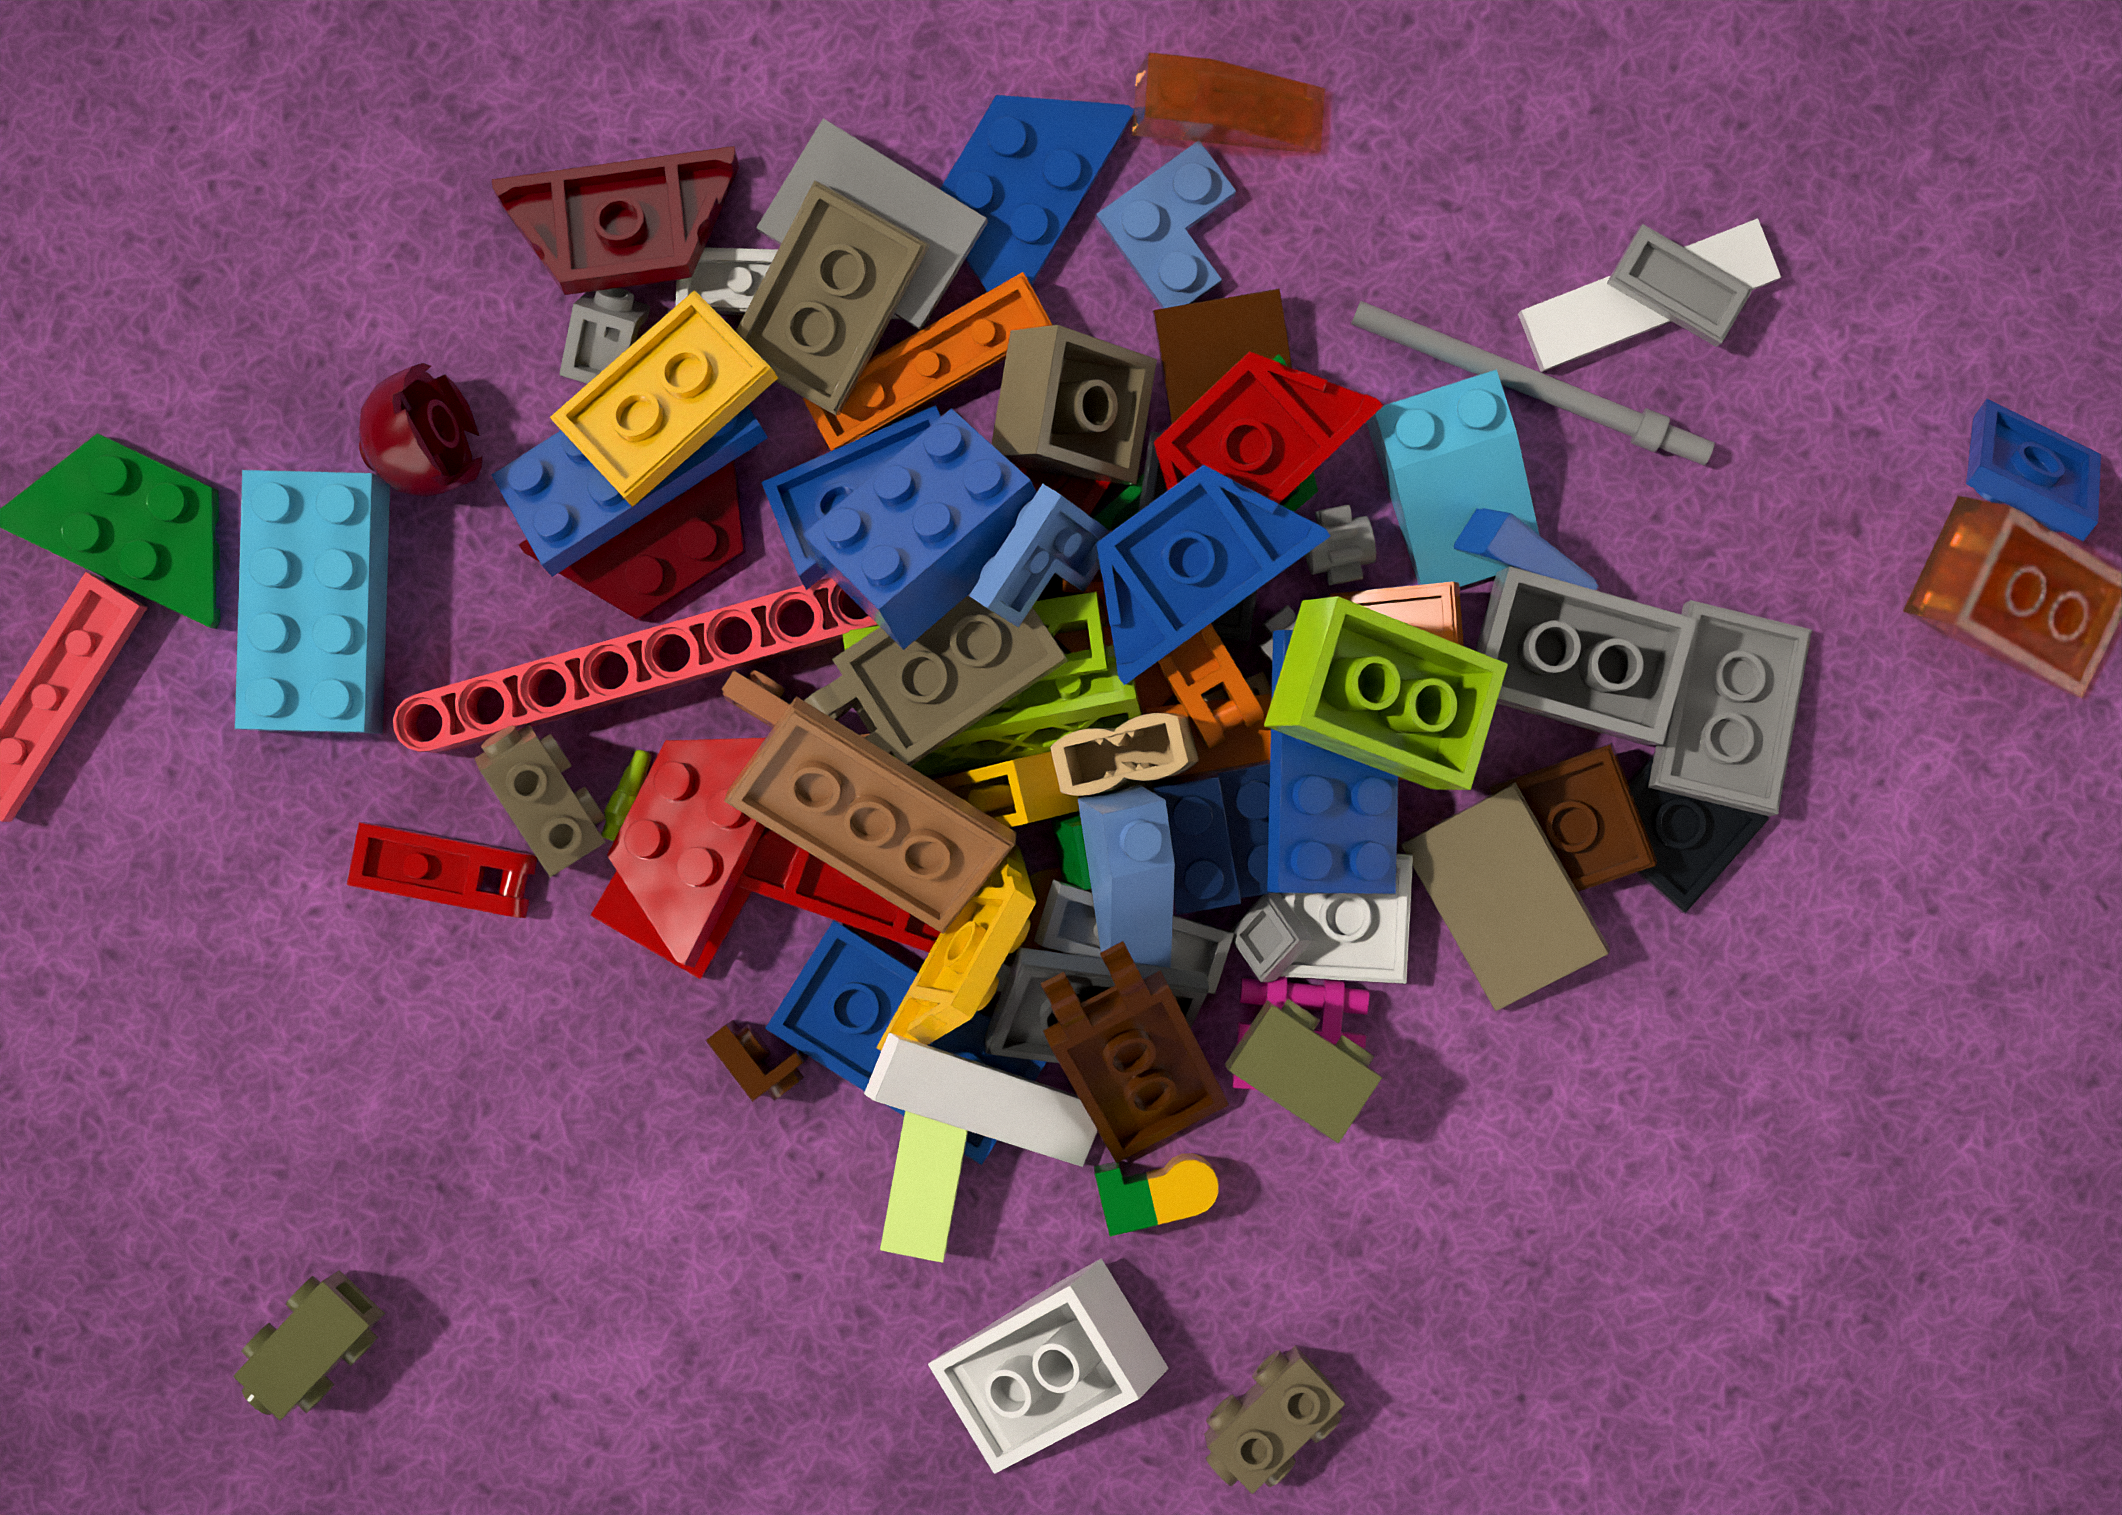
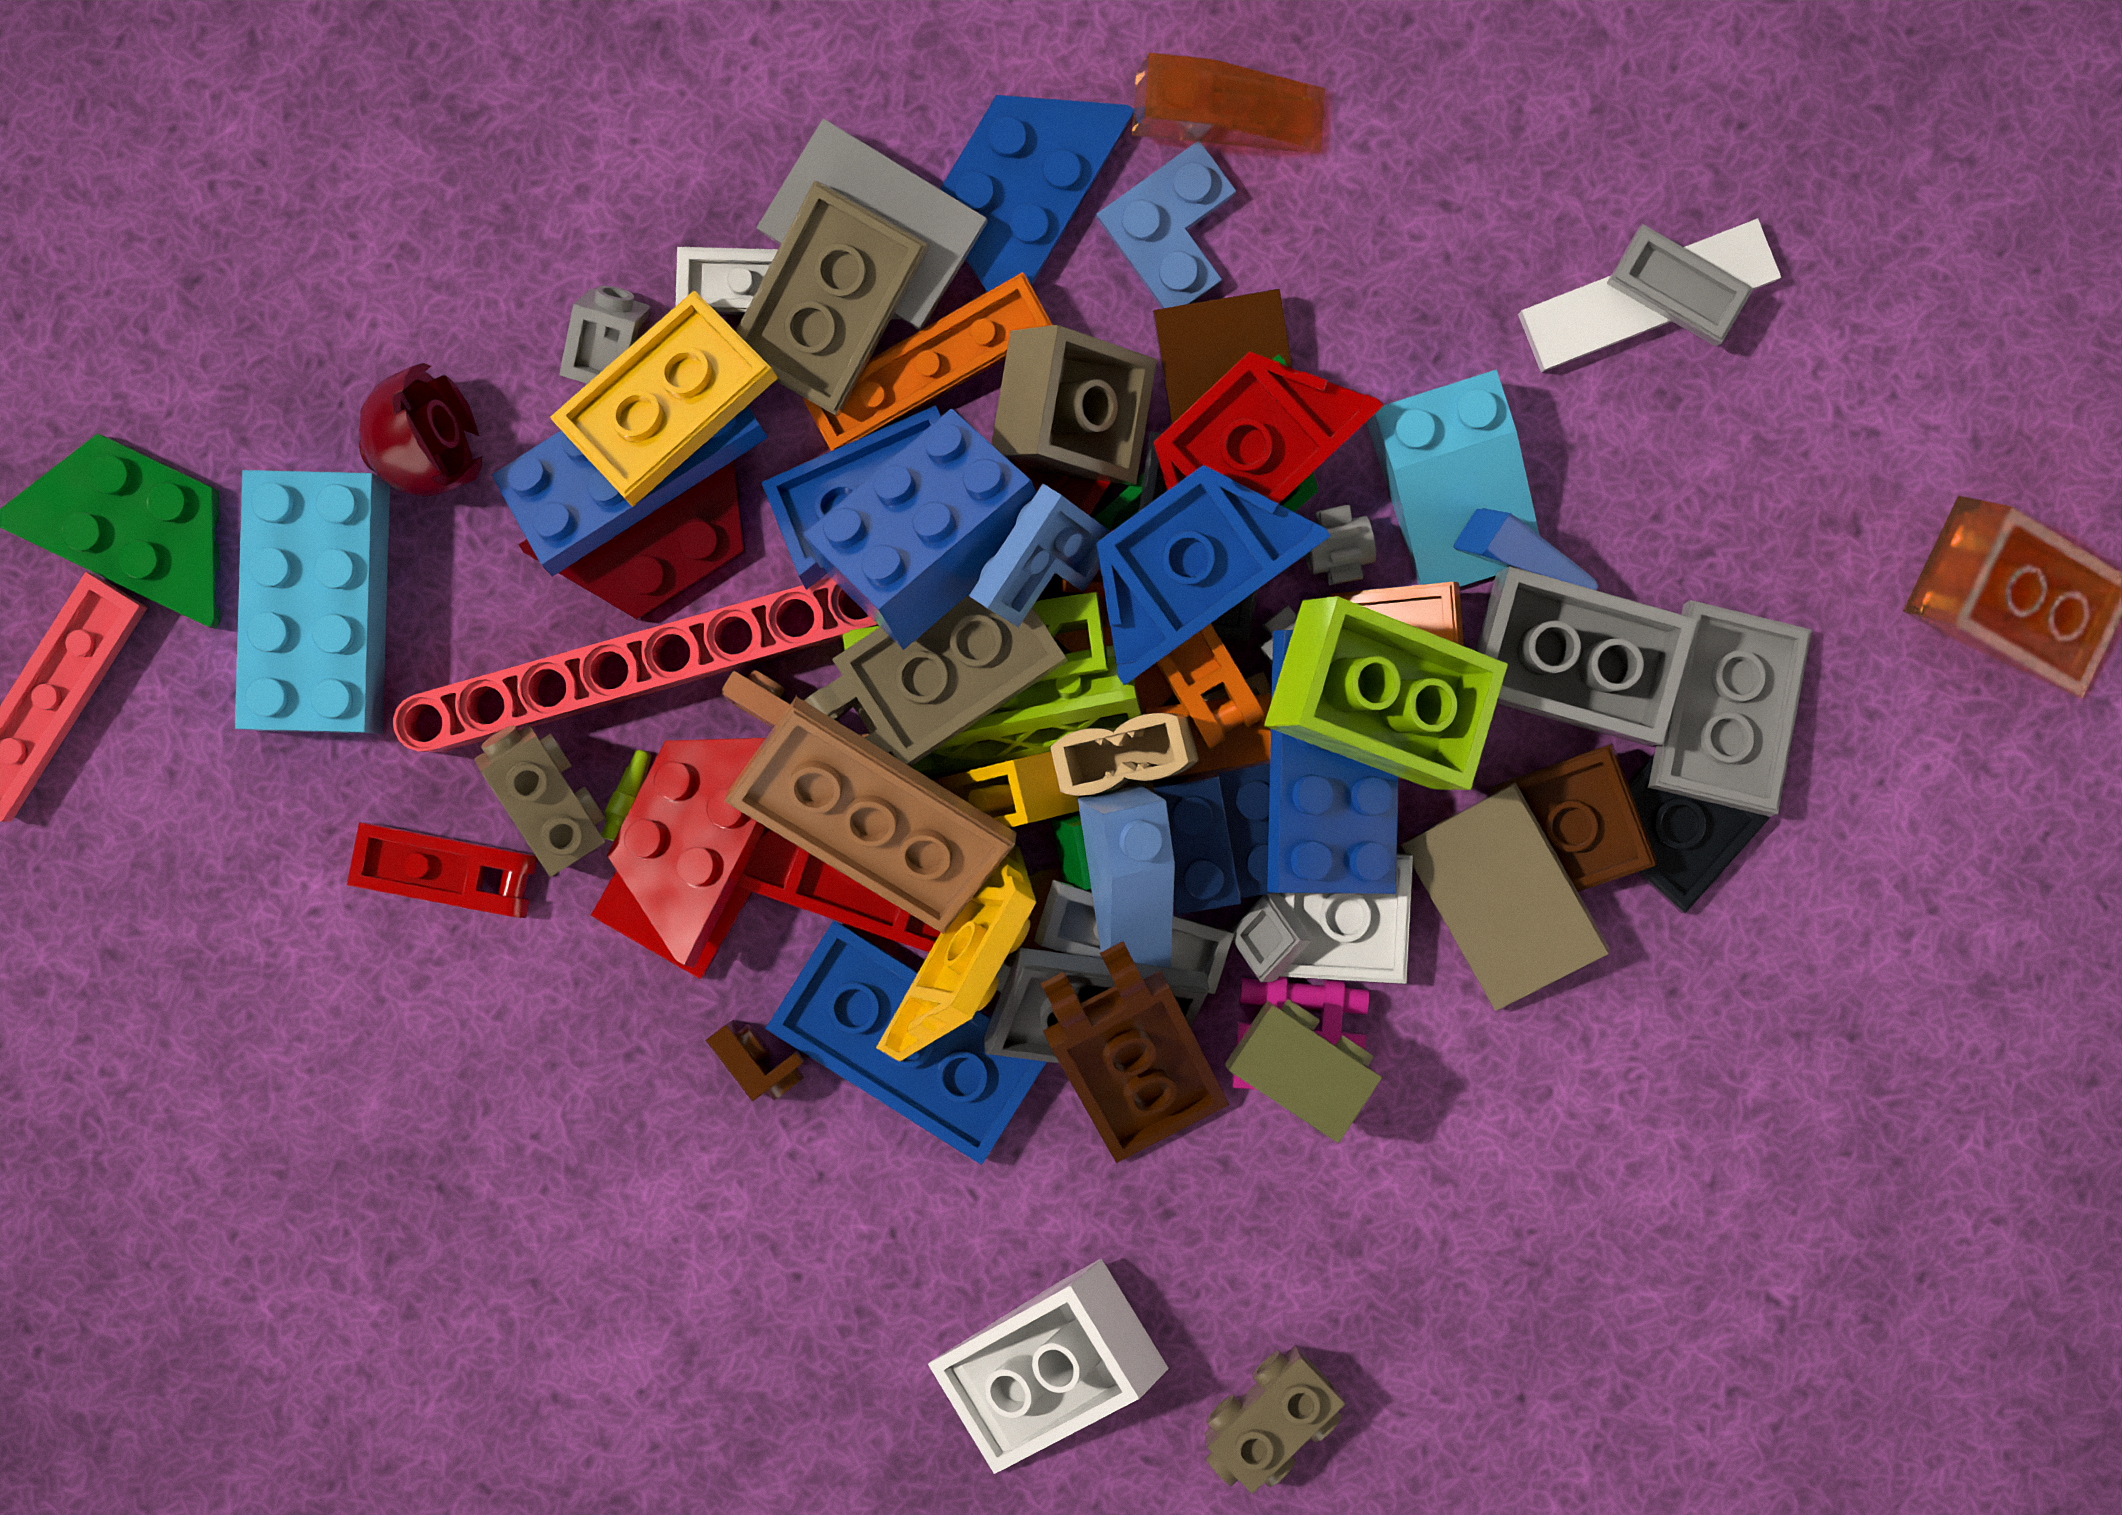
olive brick [233,1270,385,1421] -> none
dark red wing [492,146,739,295] -> none
white tile [864,1032,1097,1167] -> none
yellowish green tile [880,1111,968,1263] -> none
leg [1094,1153,1219,1237] -> none
light grey bar [1351,301,1715,466] -> none
blue plate [1966,399,2101,541] -> none

